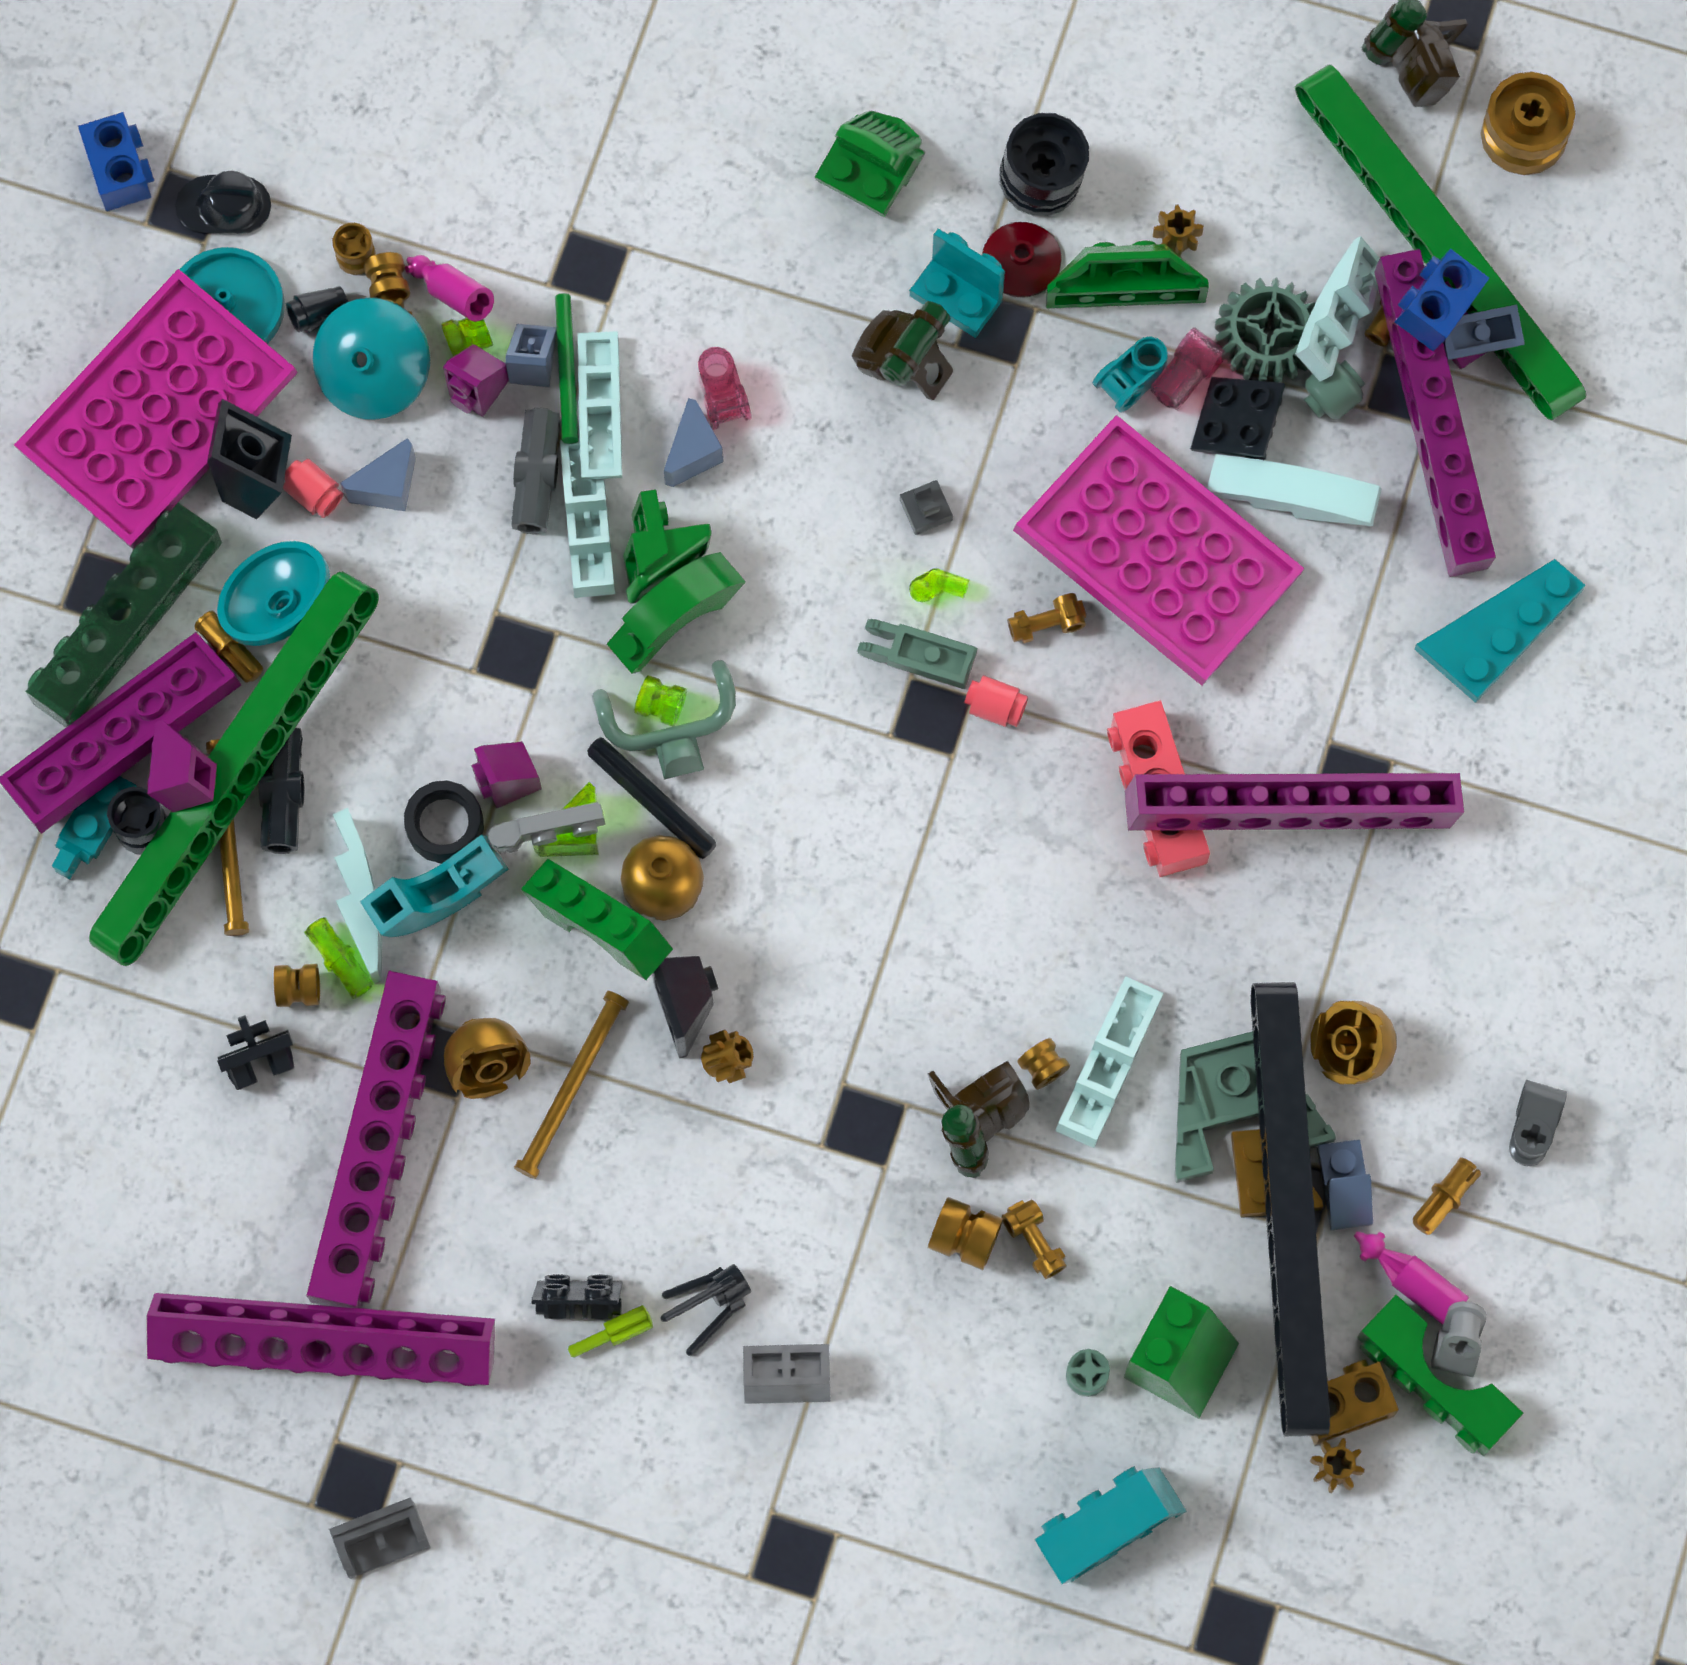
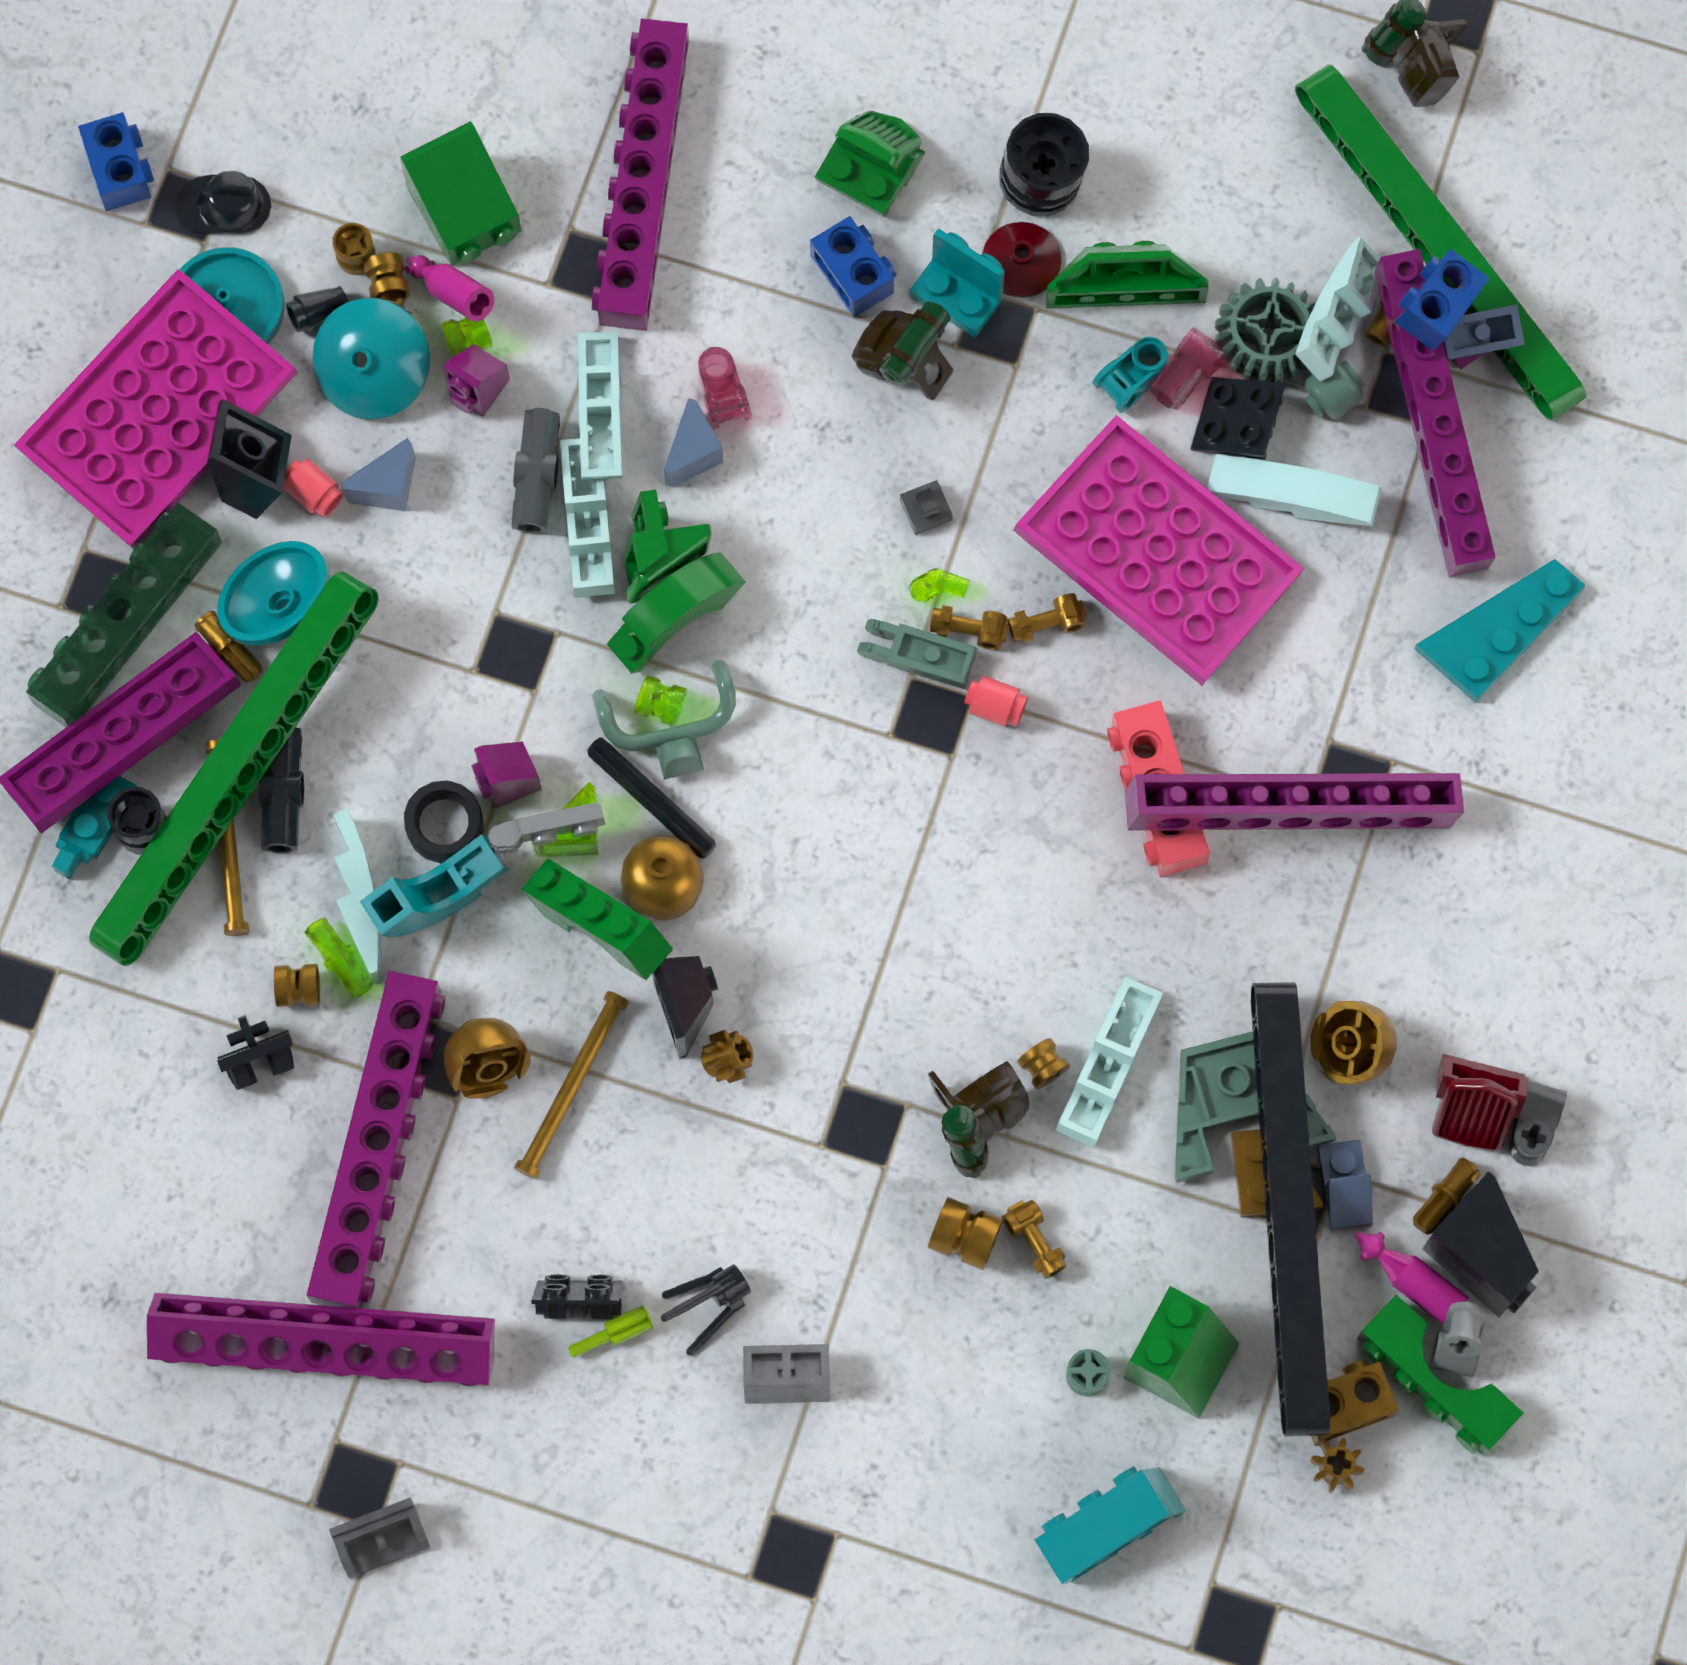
magenta slope [147,720,217,812] -> none
sand blue slope [506,324,556,387] -> none
green bar [555,293,579,444] -> none
pearl gold gear [1153,204,1204,256] -> none
pearl gold wheel [1480,72,1576,175] -> none
none -> green slope [400,121,522,266]
none -> magenta brick [592,18,689,331]
none -> blue brick [810,216,896,318]
none -> pearl gold bar [929,605,1009,650]
none -> black slope [1422,1171,1539,1318]
none -> dark red piece [1432,1054,1528,1152]

